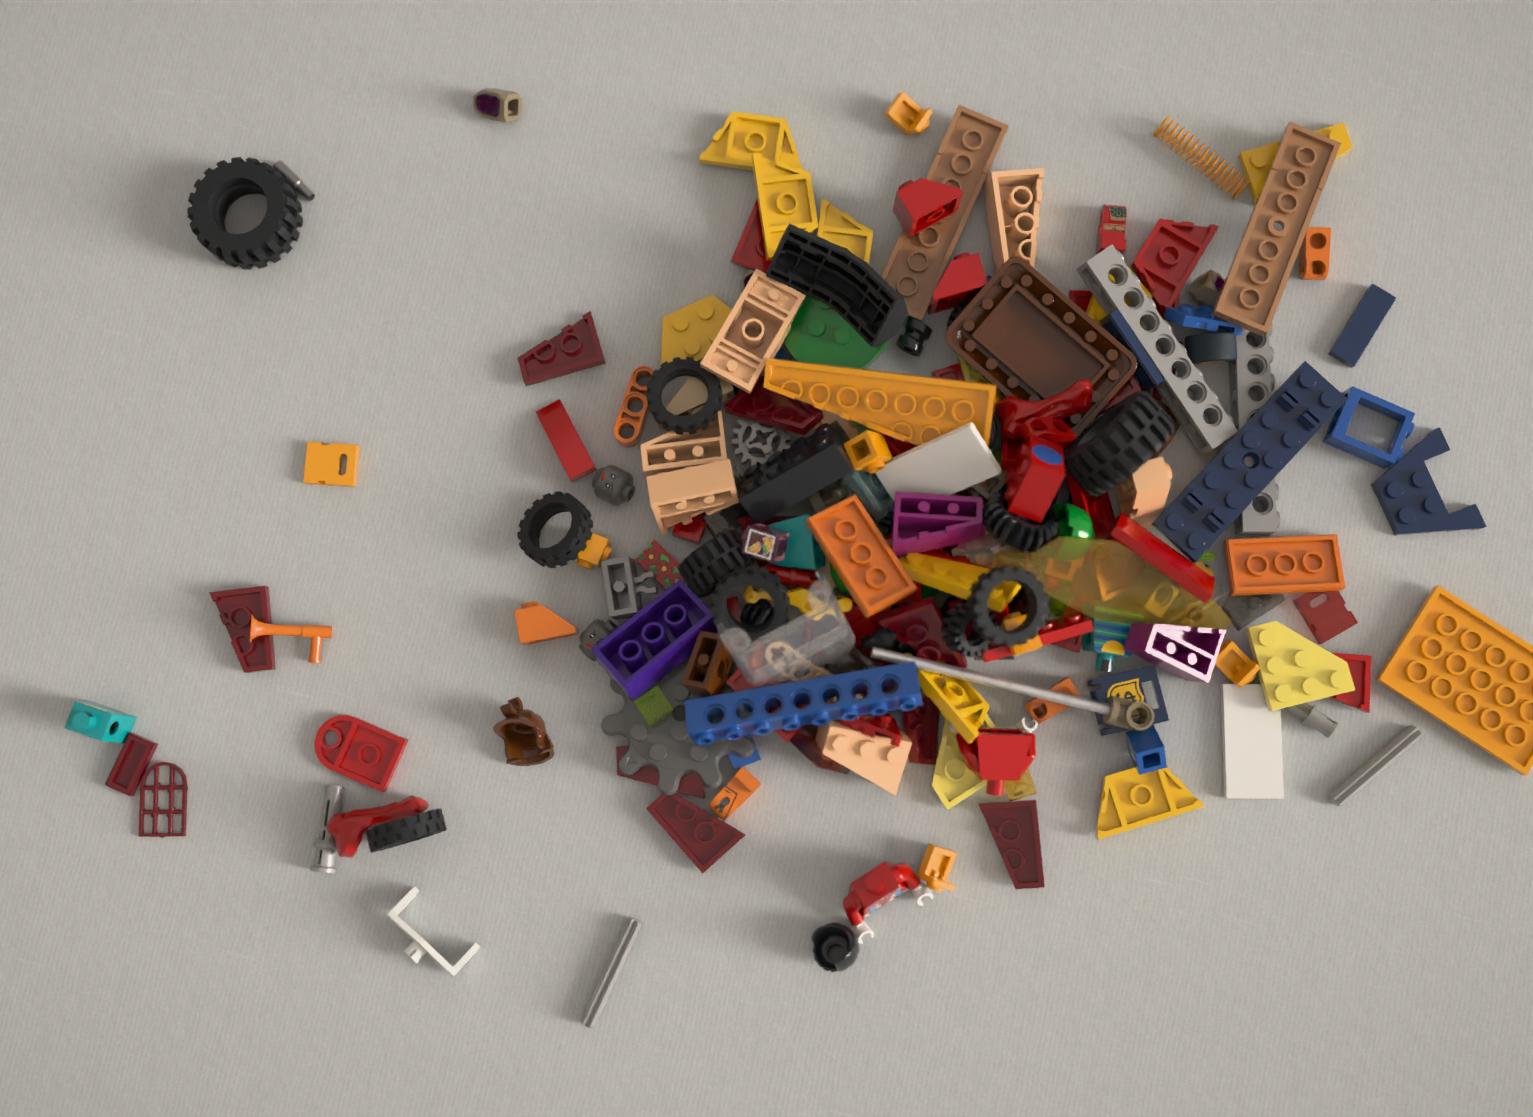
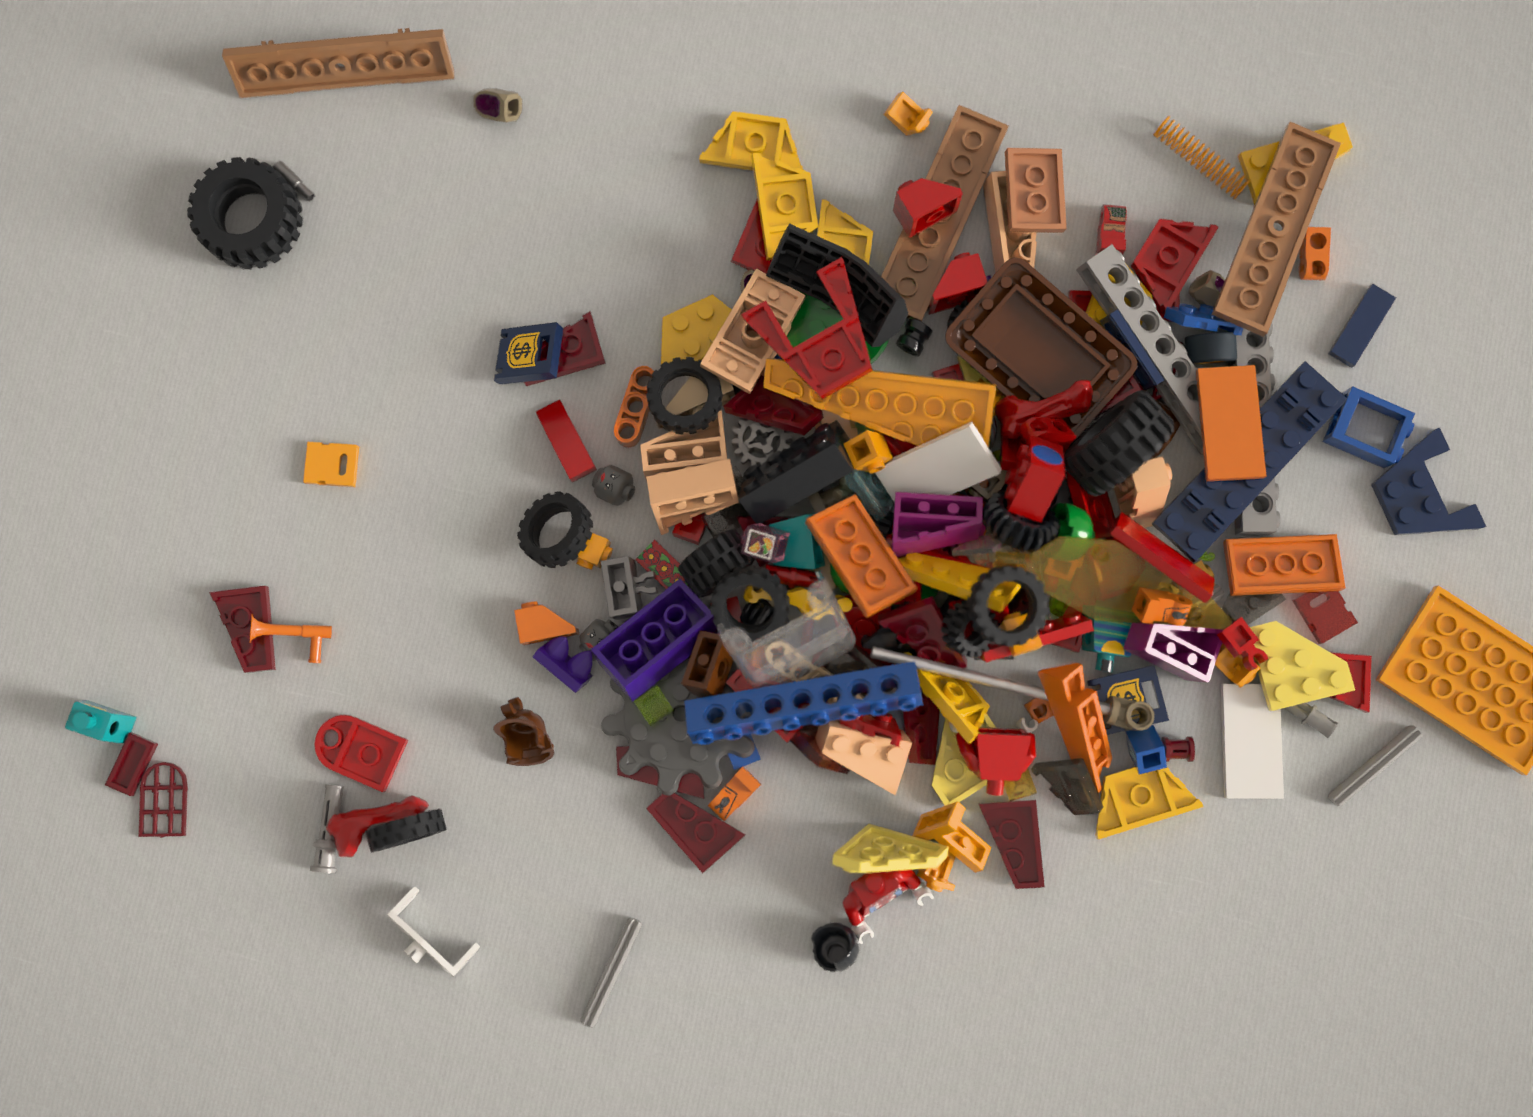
none -> medium nougat piece [222,28,455,98]
none -> dark blue container [494,322,563,384]
none -> dark purple tile [533,637,593,693]
none -> red wing [741,257,873,399]
none -> light yellow plate [832,824,949,873]
none -> light orange bracket [912,801,992,873]
none -> nougat plate [1005,148,1067,233]
none -> clear smoke wing [1031,758,1103,815]
none -> orange wedge [1038,663,1112,793]
none -> orange leg [1131,587,1193,626]
none -> dark red bush [1161,736,1195,762]
none -> orange tile [1196,365,1266,482]
none -> red plate [1217,617,1268,671]

